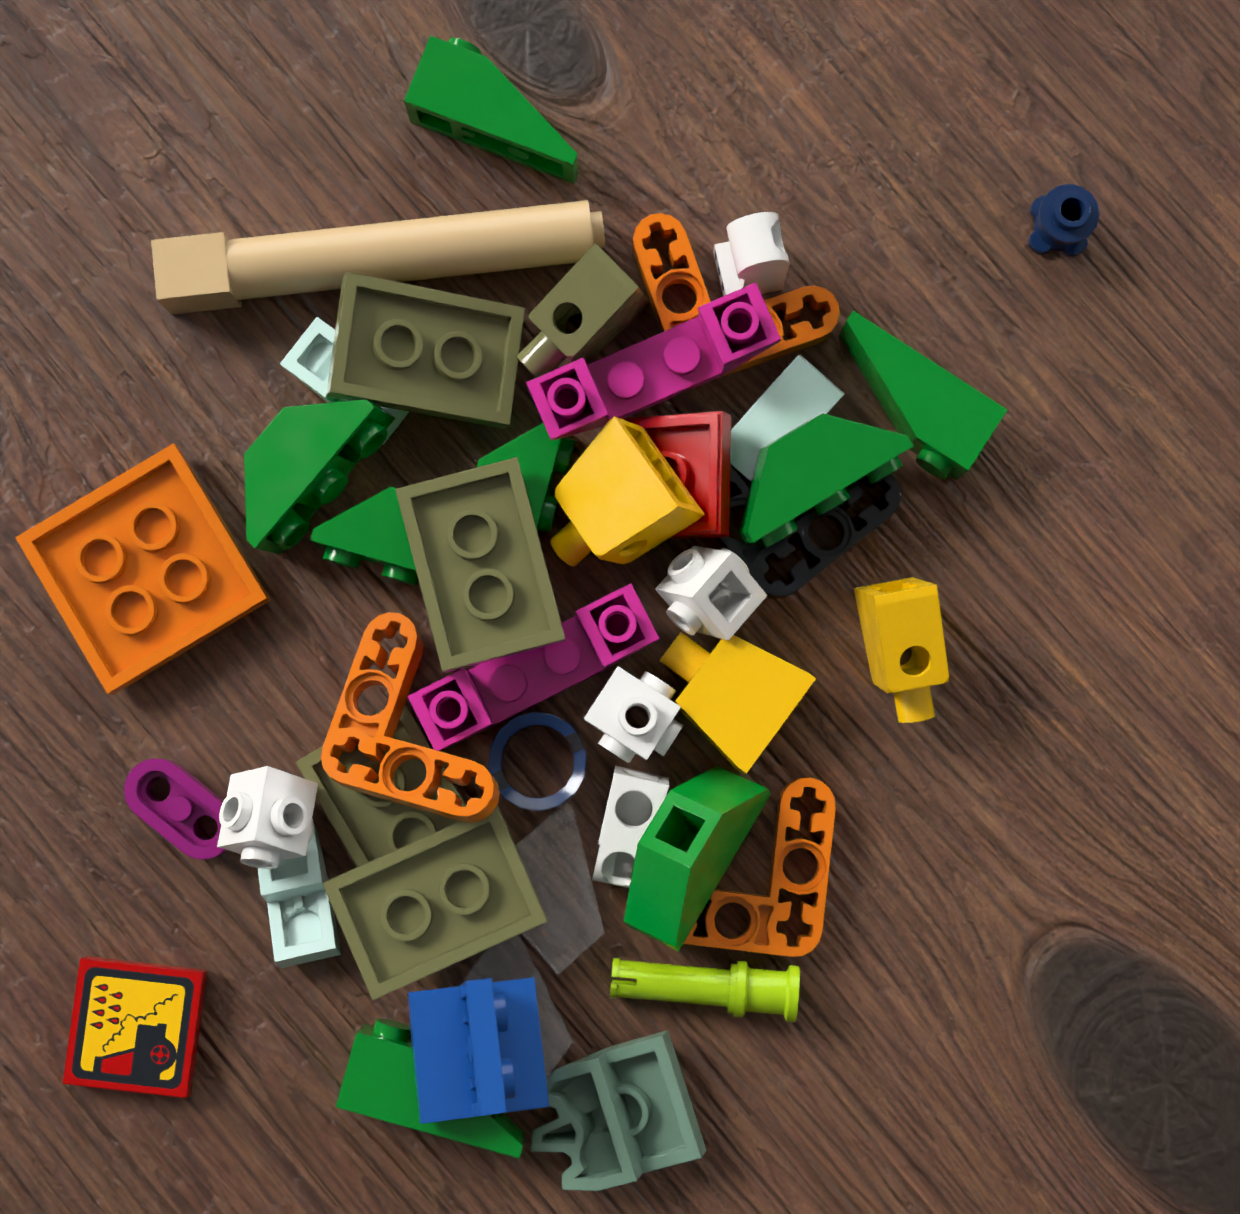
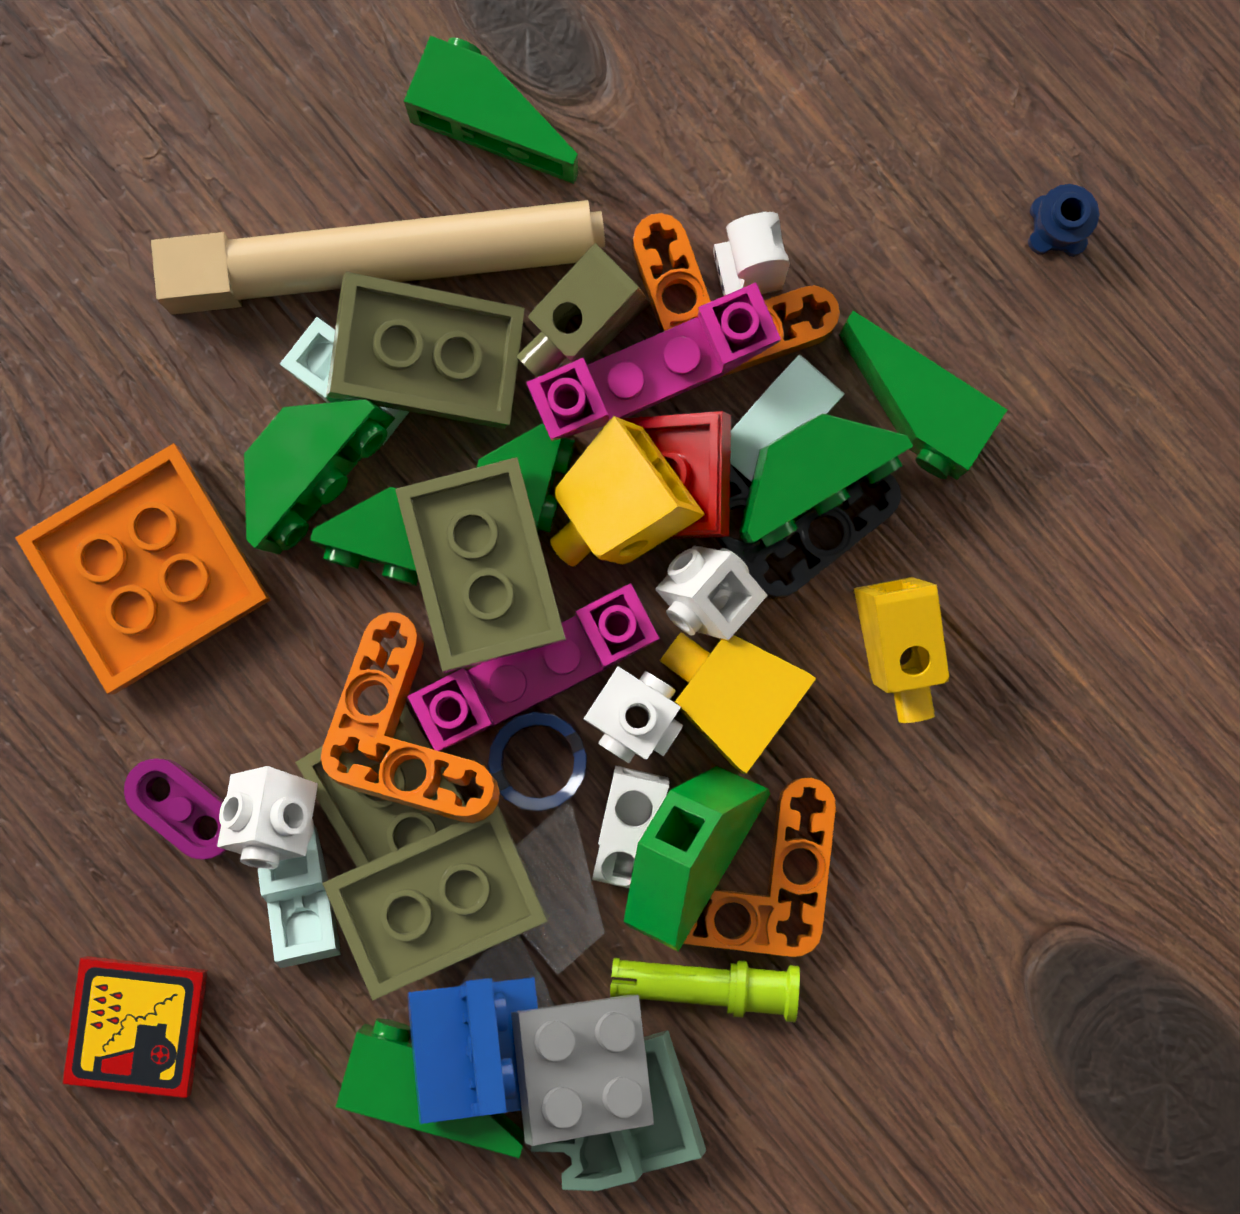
none -> light grey plate [511,995,654,1146]

